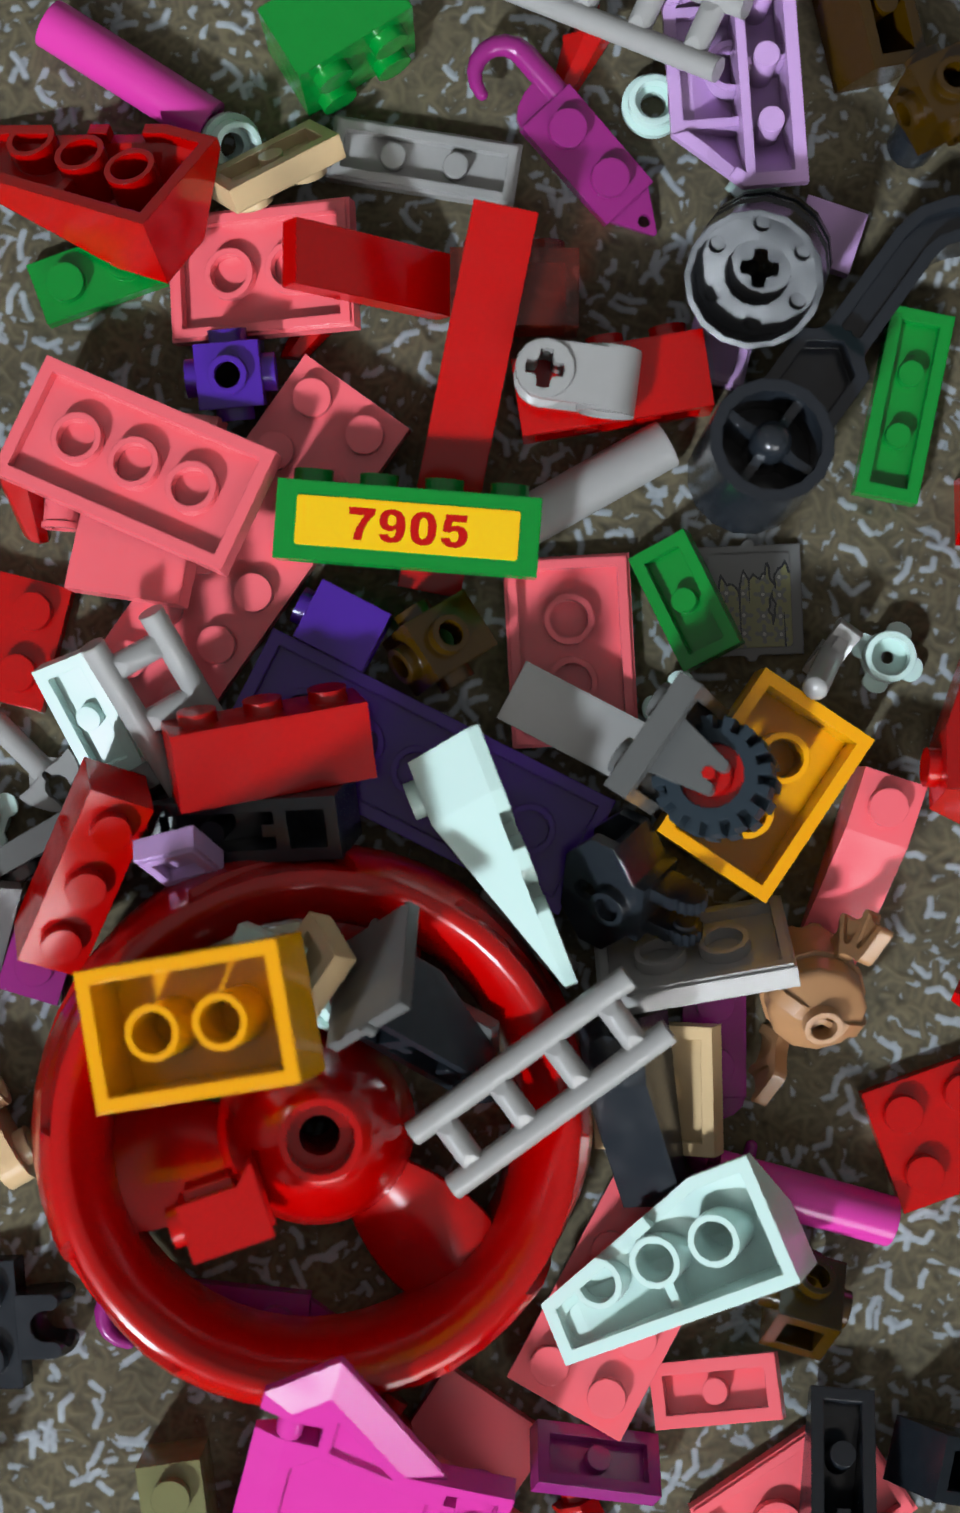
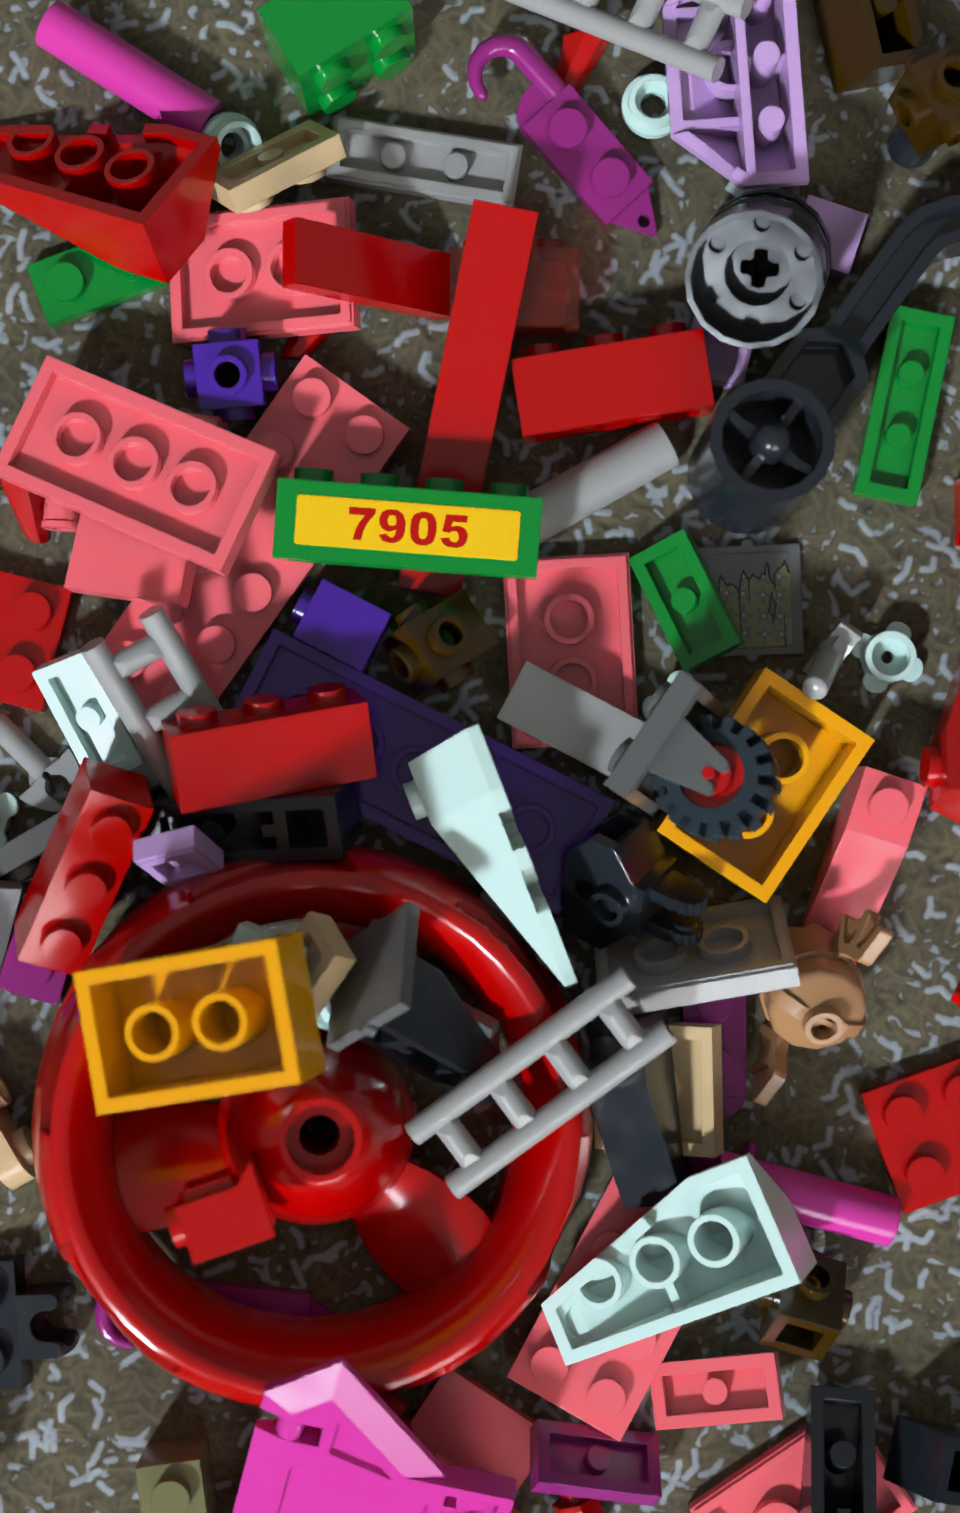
light grey piece [513,338,642,420] -> none

